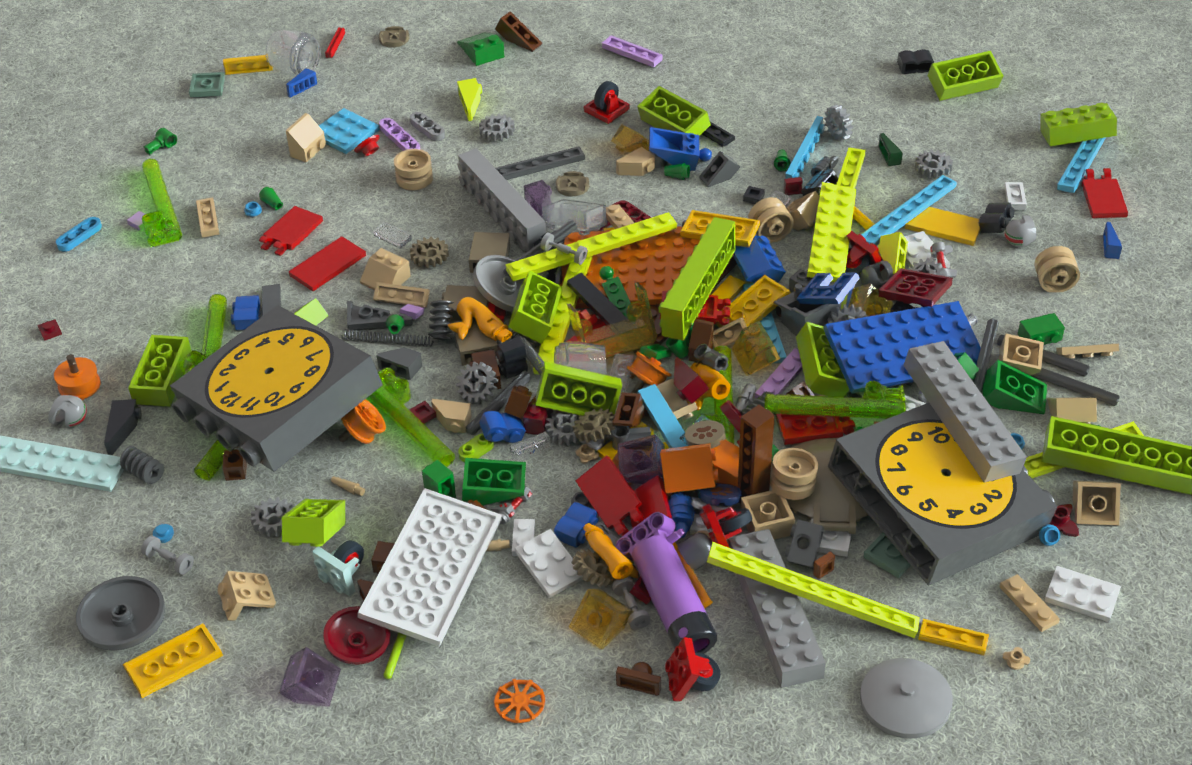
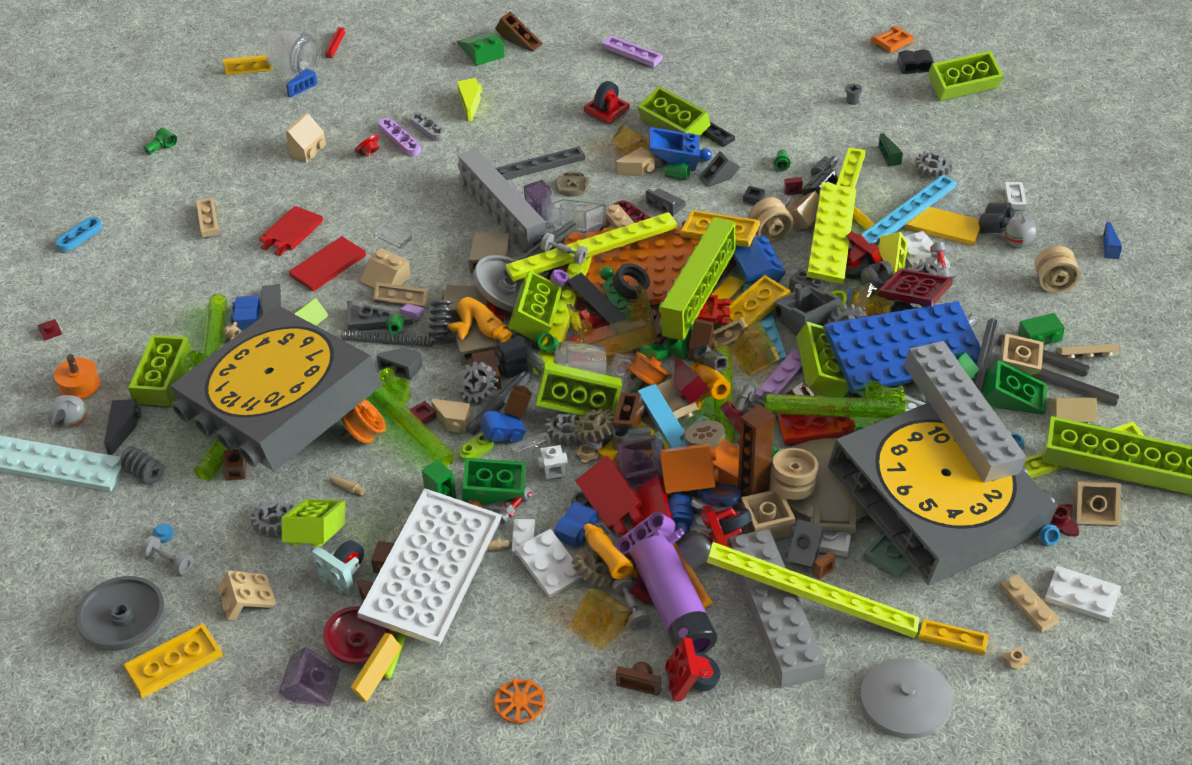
lavender tile [127,211,153,231] -> none
clear neon green piece [142,159,182,247] -> none
sand green plate [189,72,225,97] -> none
dark azure plate [244,201,262,217] -> none
green cone [259,187,283,210] -> none
medium azure plate [319,108,380,154] -> none
dark tan tile [378,26,410,48] -> none
tan wheel [394,149,433,190] -> none
dark tan gear [410,236,449,268] -> none
light grey gear [479,114,515,141] -> none
dark red slope [523,396,554,436] -> none
medium azure plate [785,116,825,179] -> none
blue plate [796,272,860,304] -> none
light grey gear [824,104,853,141] -> none
lime brick [1040,103,1117,146] -> none
medium azure plate [1057,138,1106,193] -> none
red tile [1081,168,1128,218] -> none
none -> tan plate [223,322,240,342]
none -> yellow tile [350,633,401,702]
none -> green pin [534,331,572,358]
none -> white brick [538,445,568,479]
none -> medium lavender tile [550,270,569,287]
none -> black tyre [613,263,650,300]
none -> dark grey bracket [646,188,686,216]
none -> dark grey bush [845,83,862,105]
none -> orange plate [871,26,914,53]

